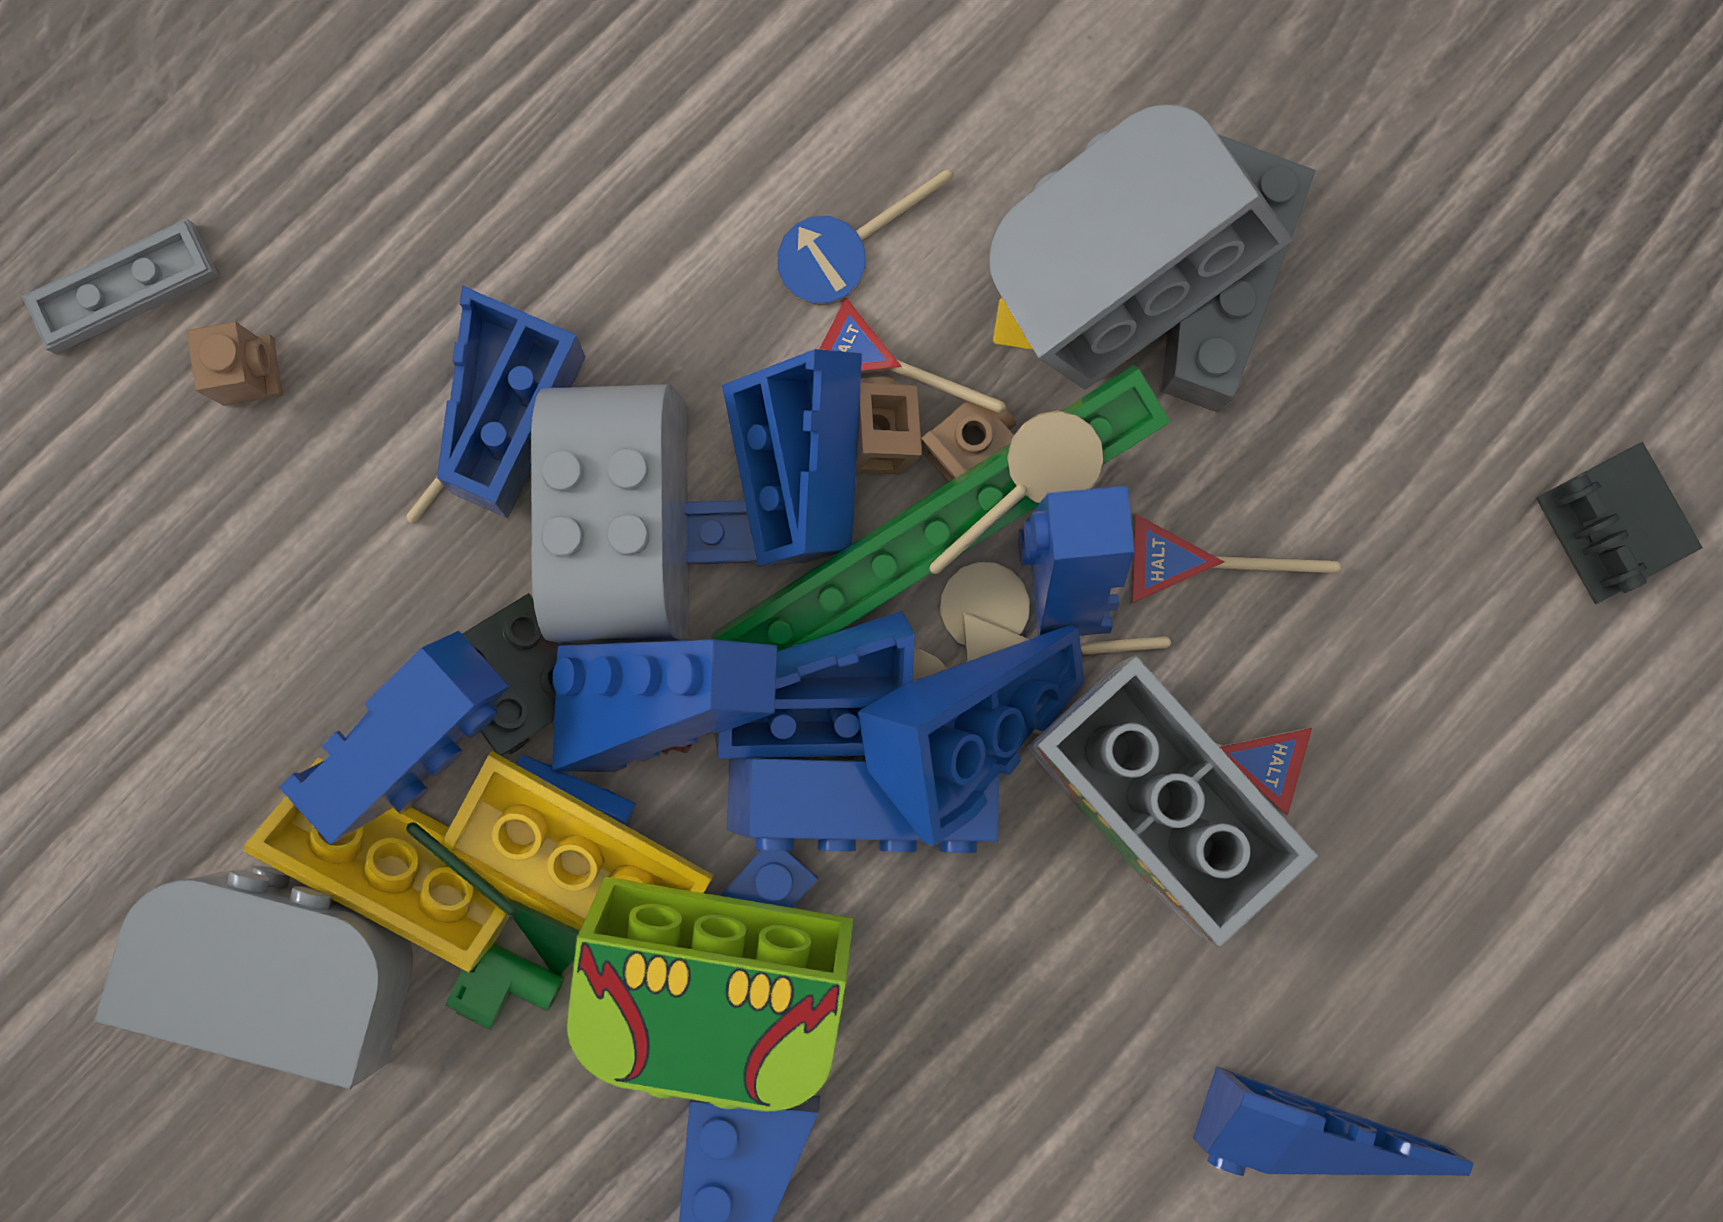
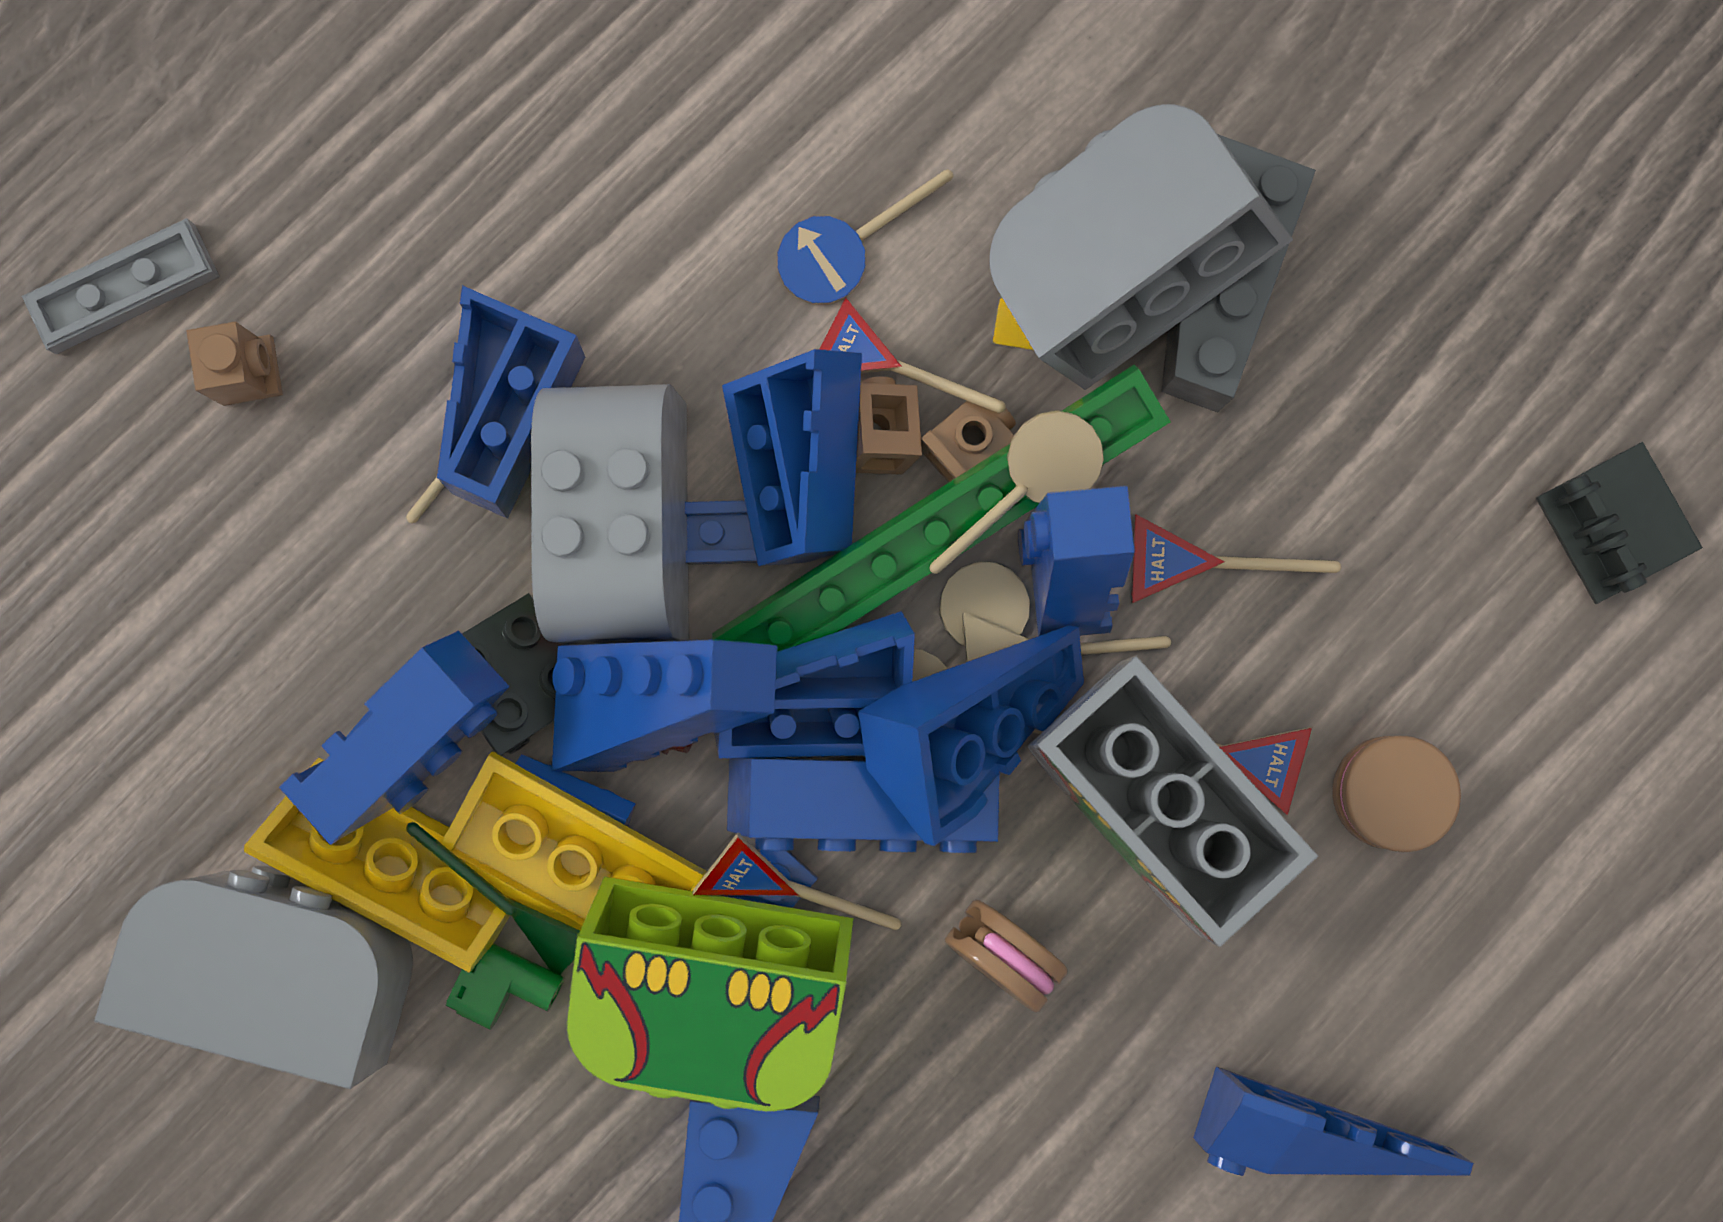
none -> piece [693,832,901,930]
none -> medium nougat head [945,900,1068,1012]
none -> medium nougat head [1333,736,1461,852]

